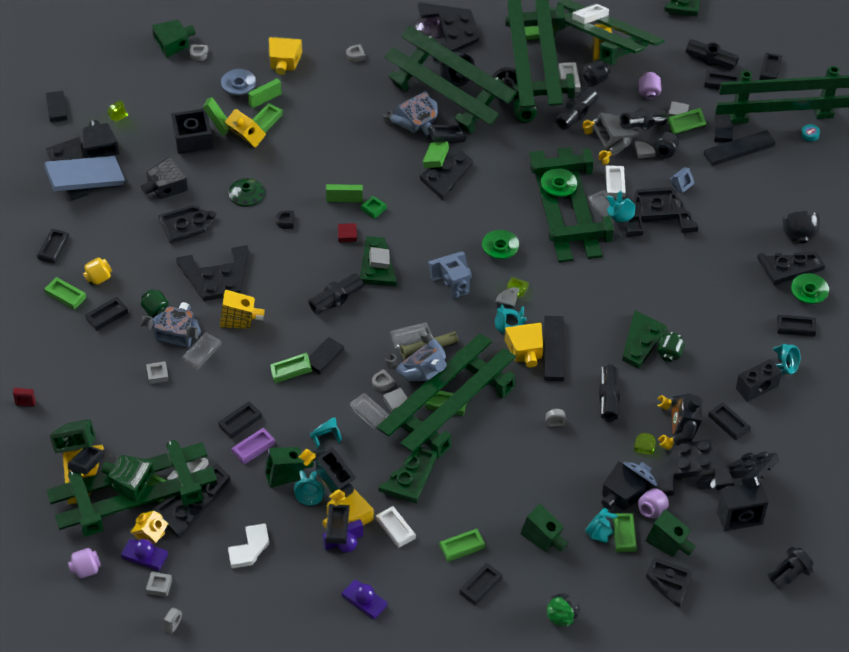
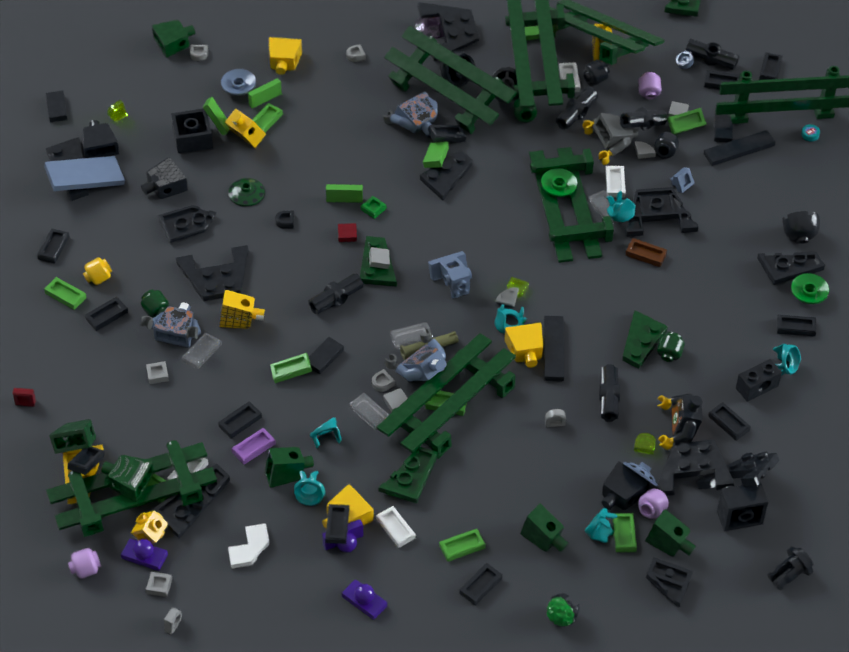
black torso [299,447,356,506] -> none
green dish [482,230,519,259] -> none
white tile [572,4,609,24] -> none
none -> reddish brown tile [625,238,667,267]
none -> sand blue tile [676,51,694,69]

